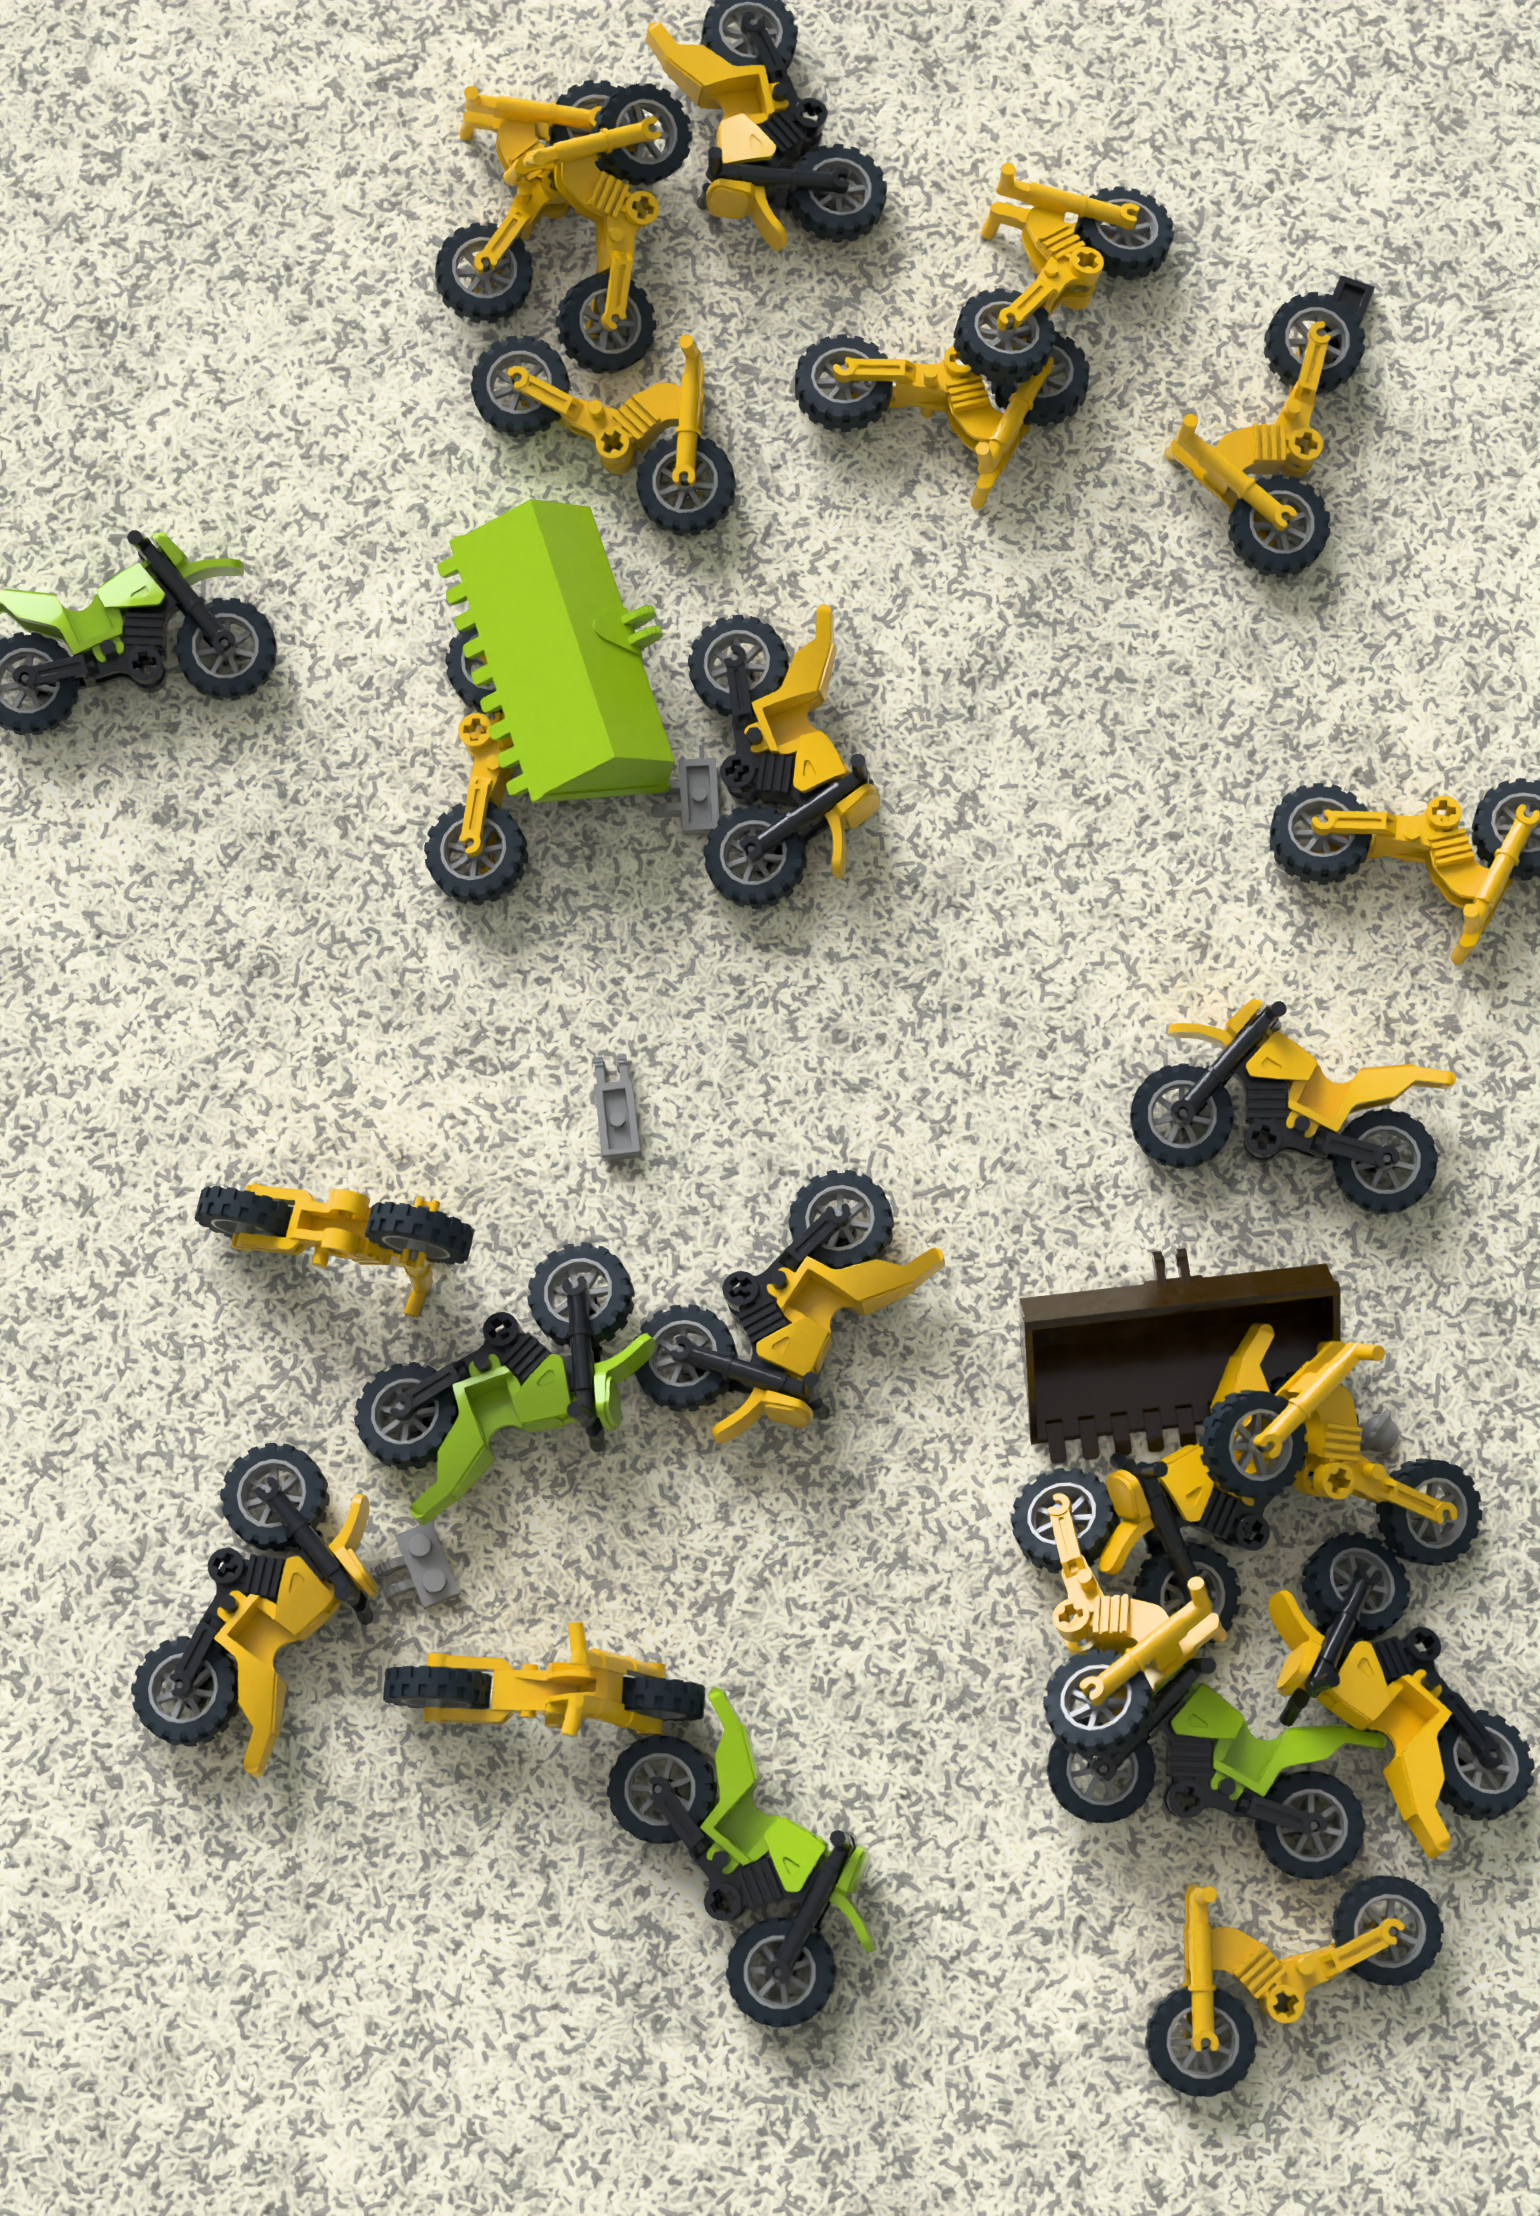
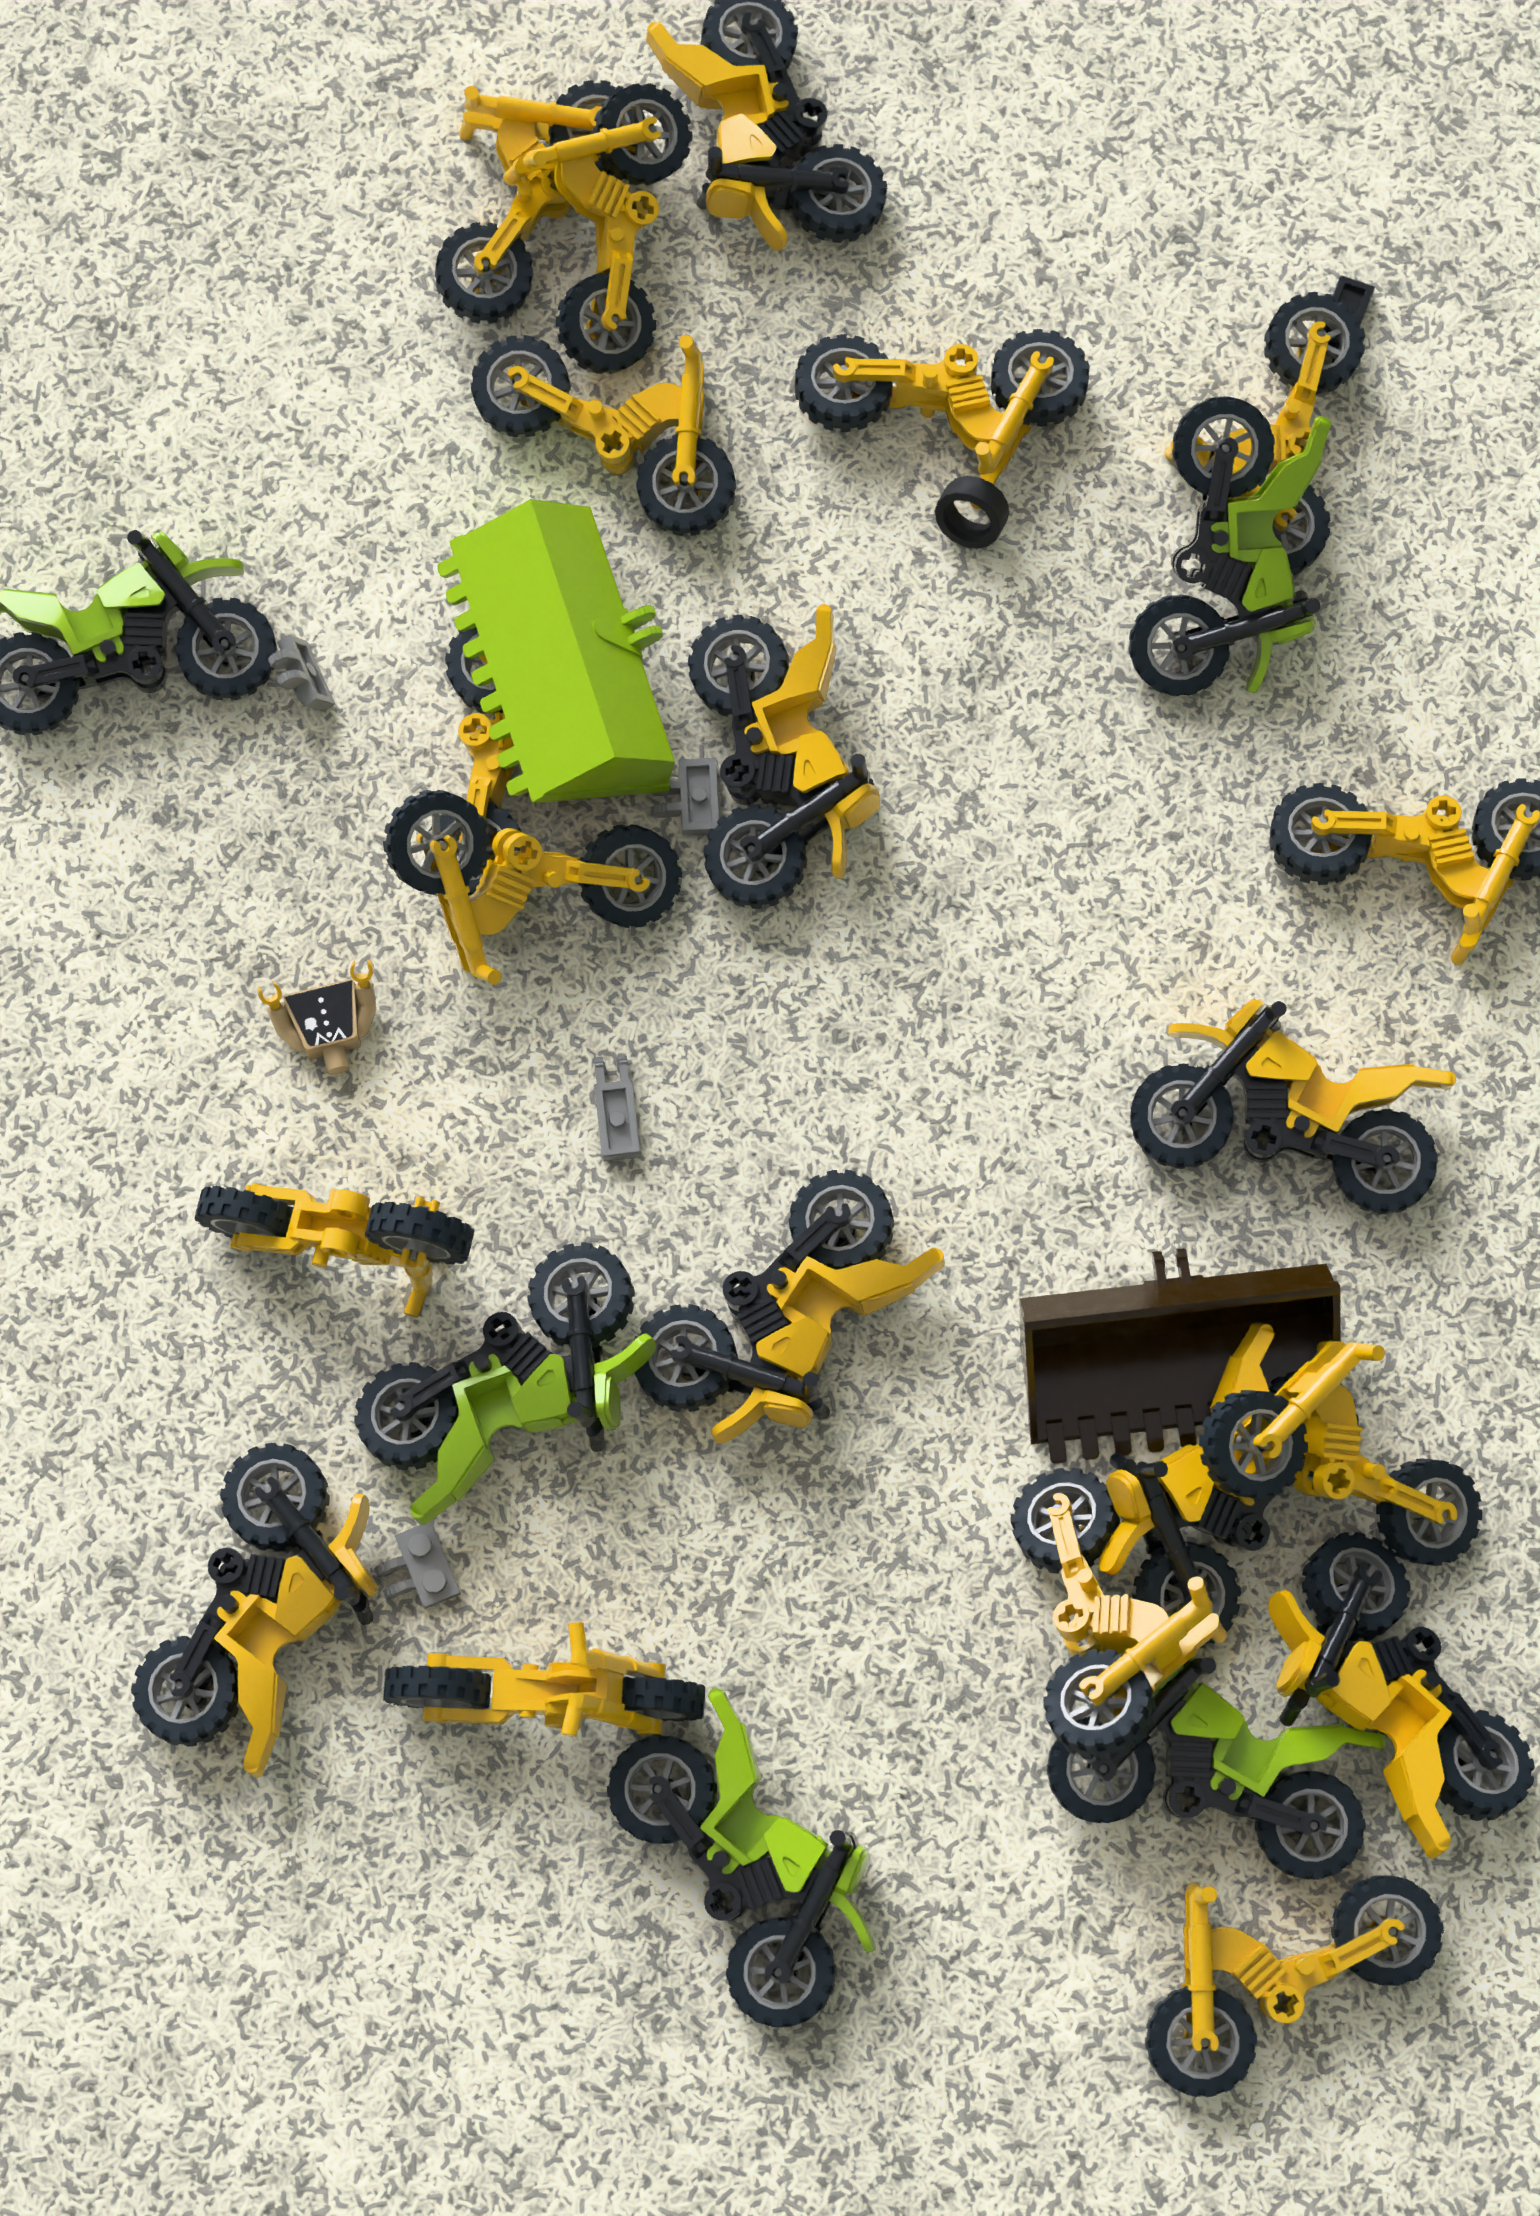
piece [953,163,1174,384] -> none
light grey piece [1360,1409,1398,1452] -> none
none -> torso [257,959,377,1075]
none -> light grey hinge [268,634,335,711]
none -> piece [383,790,682,985]
none -> black tyre [935,476,1010,549]
none -> piece [1129,396,1331,696]

